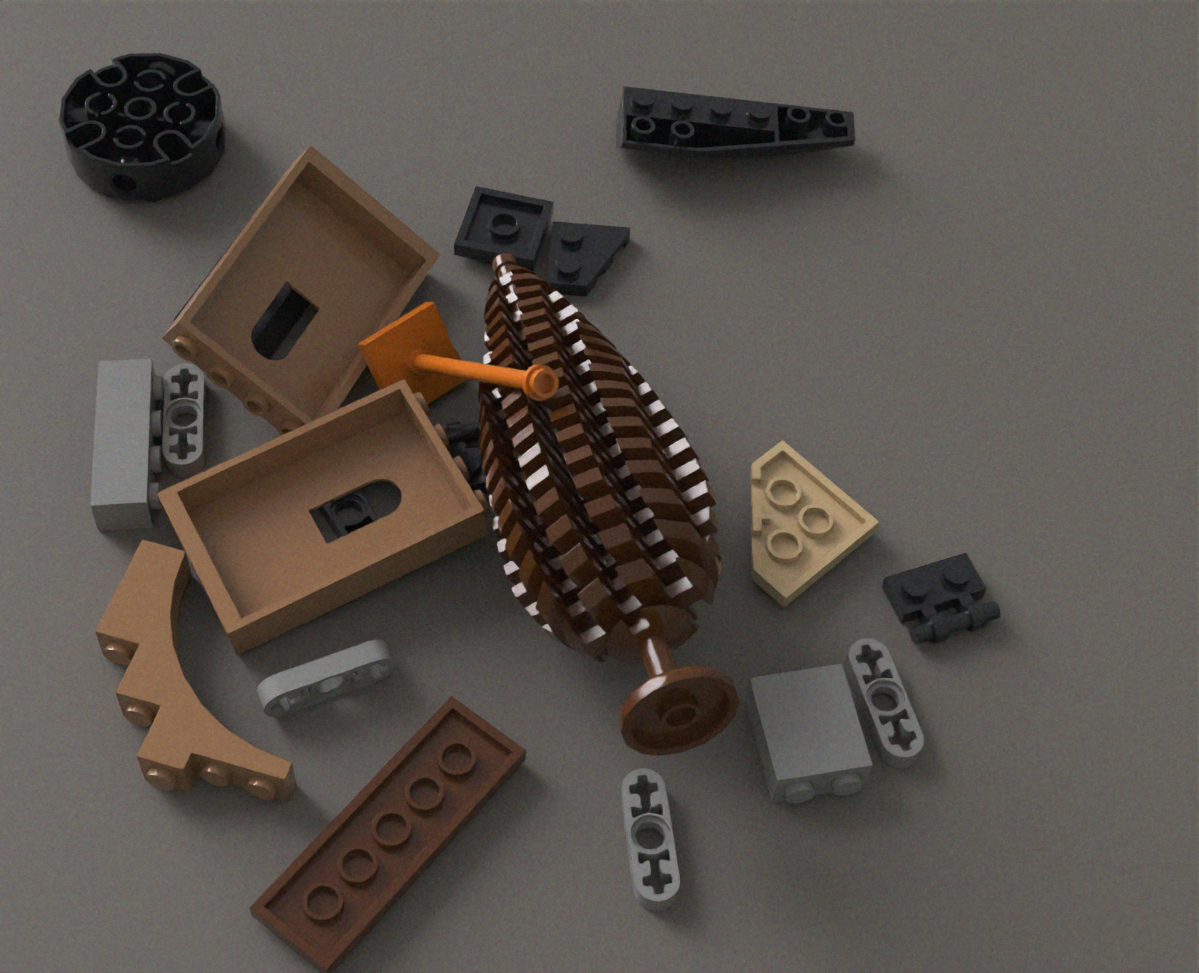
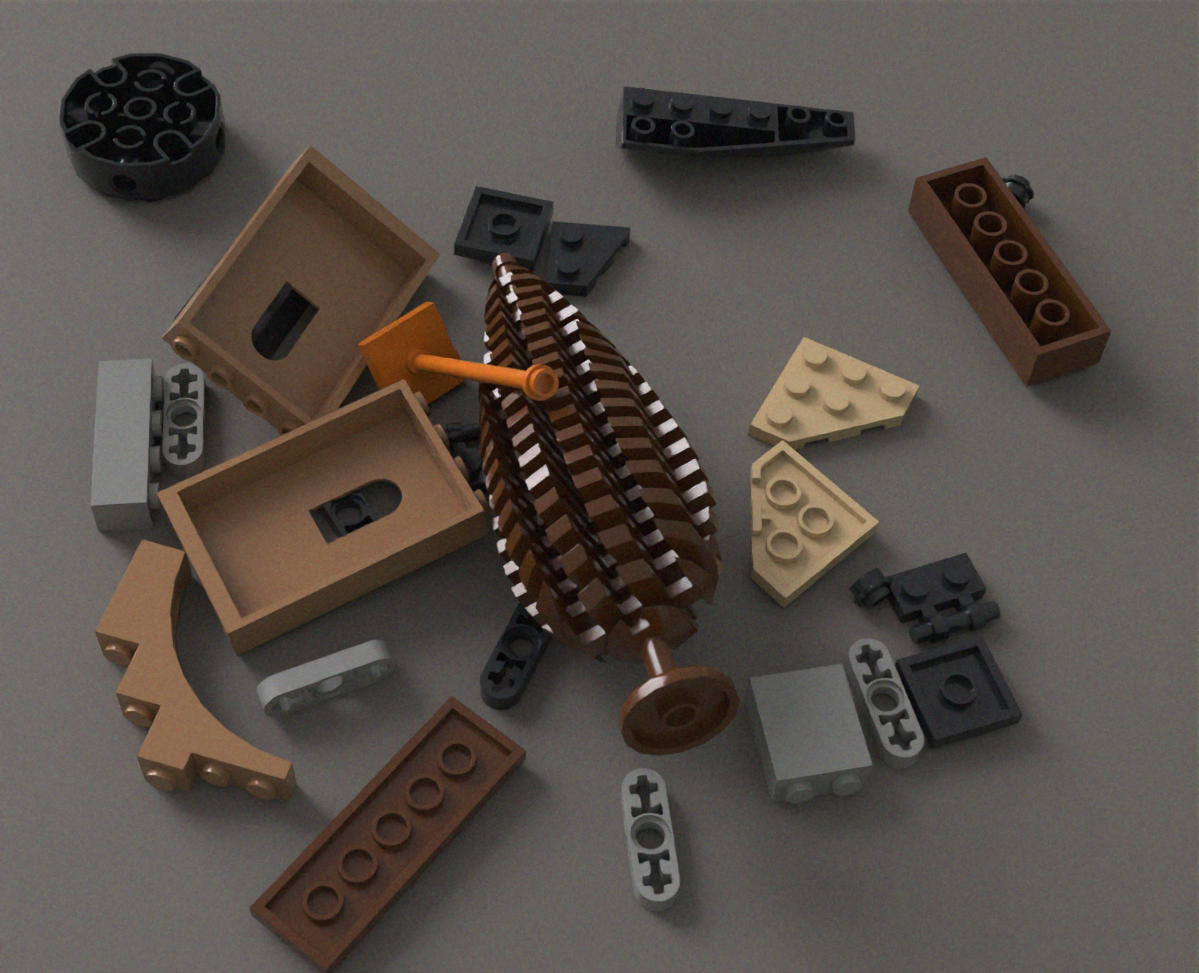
none -> black beam [480,602,552,710]
none -> tan plate [748,337,919,450]
none -> black plate [849,568,893,609]
none -> black plate [895,636,1022,749]
none -> reddish brown brick [908,157,1111,387]
none -> black plate [1002,175,1034,209]

